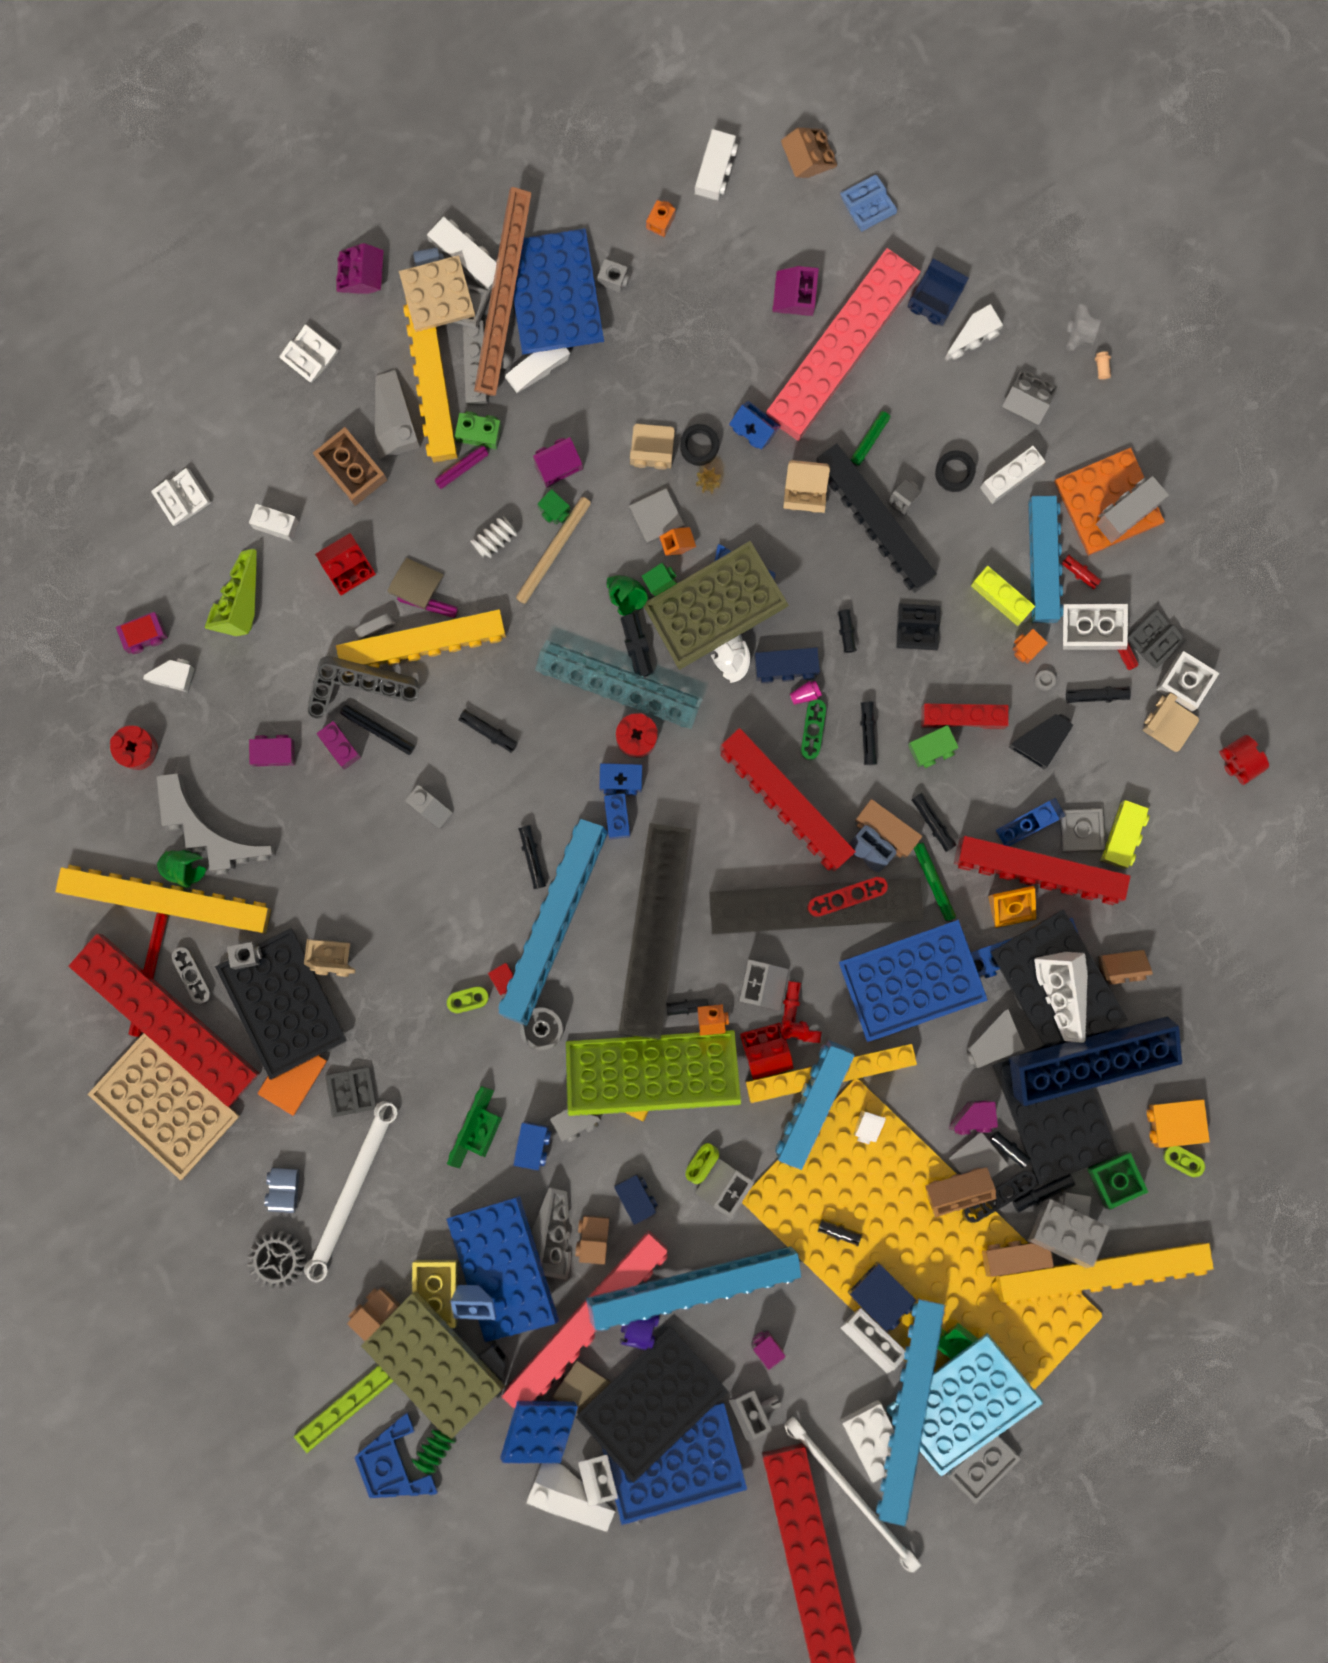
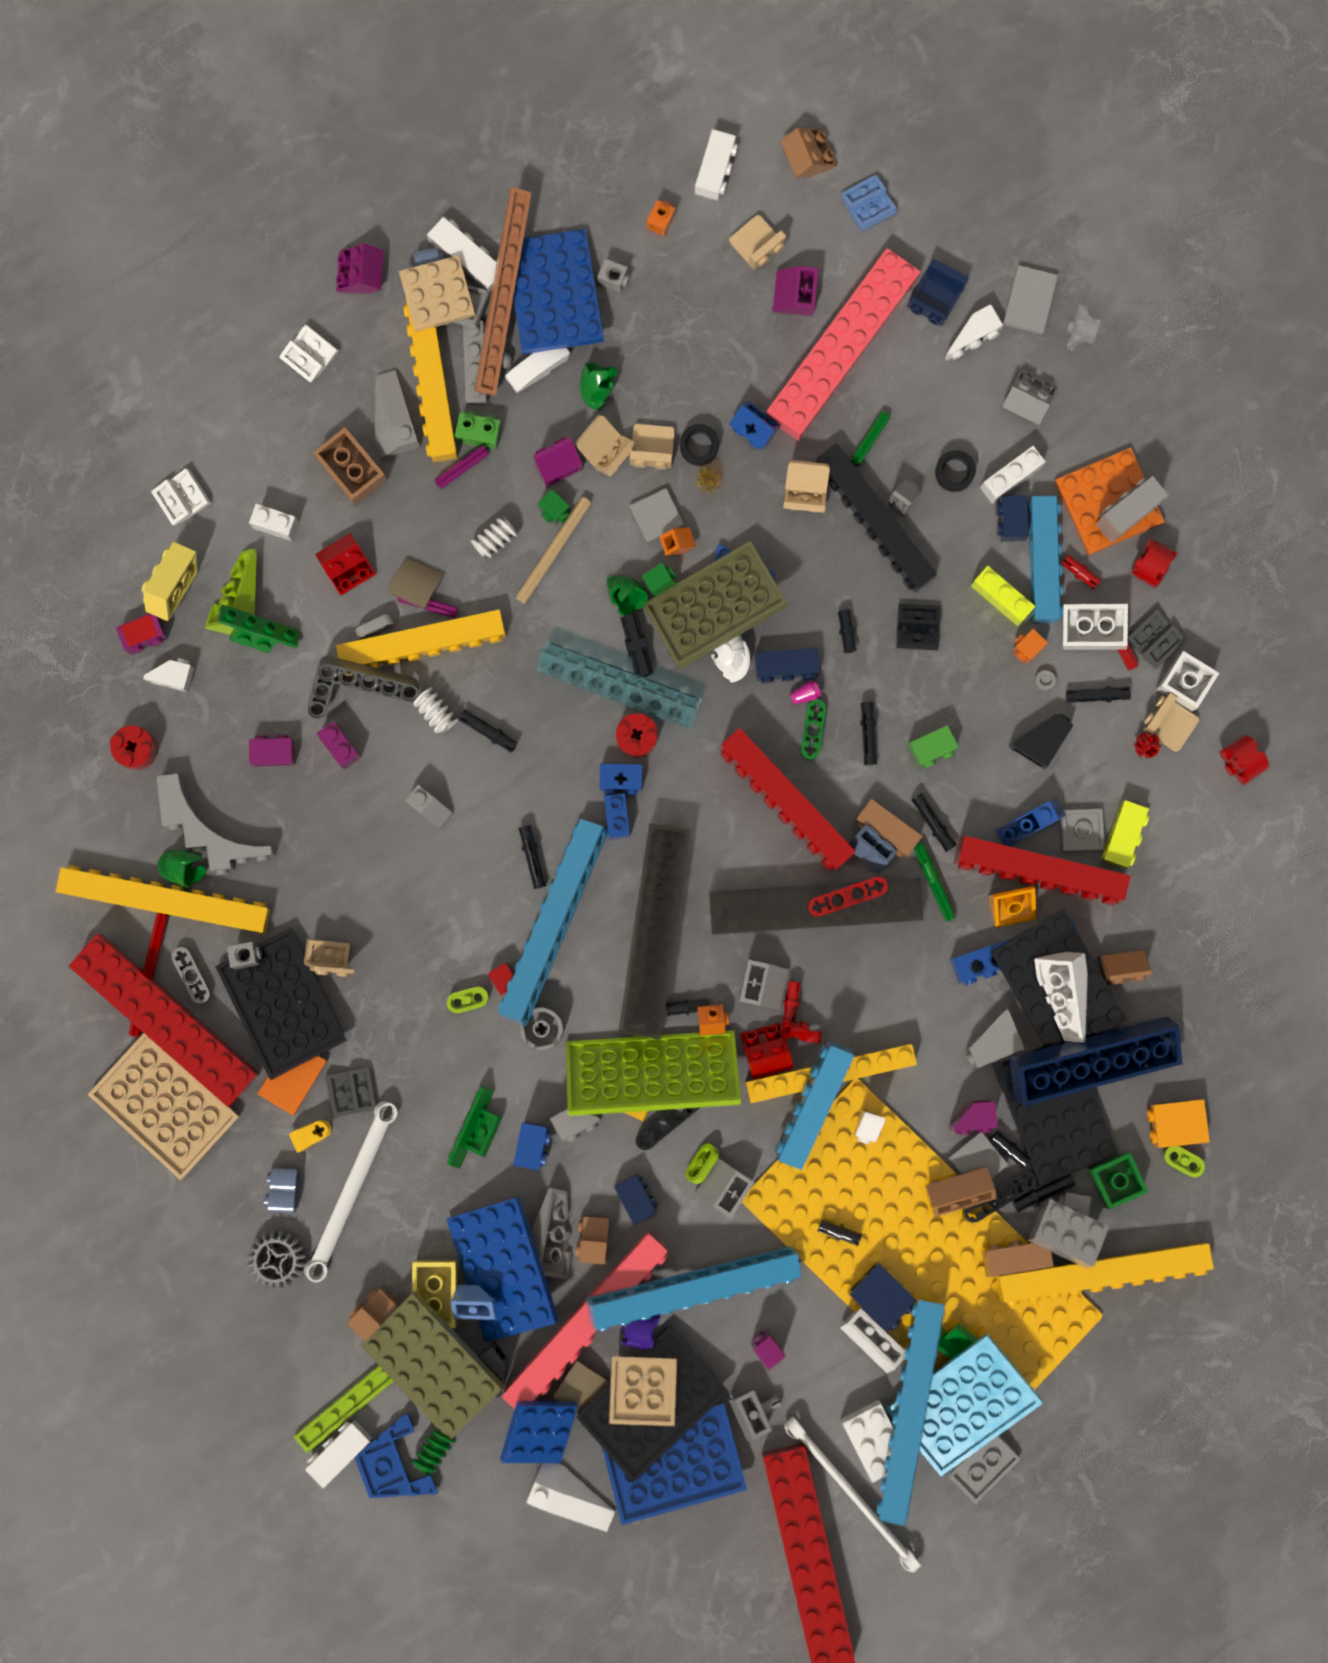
black axle [340,705,415,755] -> none
white brick [578,1455,618,1506] -> none
blue plate [839,920,988,1042] -> none
red arch [921,703,1008,729] -> none
light nougat pin [1095,352,1111,379] -> none
none -> light yellow brick [142,542,198,621]
none -> green bracket [219,605,299,653]
none -> yellow piece [288,1119,332,1153]
none -> white brick [305,1419,372,1488]
none -> white piece [413,687,459,733]
none -> tan bracket [575,415,636,477]
none -> green helmet [580,362,618,410]
none -> tan plate [609,1357,677,1426]
none -> black beam [636,1107,701,1150]
none -> tan bracket [729,215,786,271]
none -> dark blue brick [995,495,1029,542]
none -> light grey tile [1003,265,1058,335]
none -> red brick [1131,539,1178,589]
none -> red gear [1133,732,1162,759]

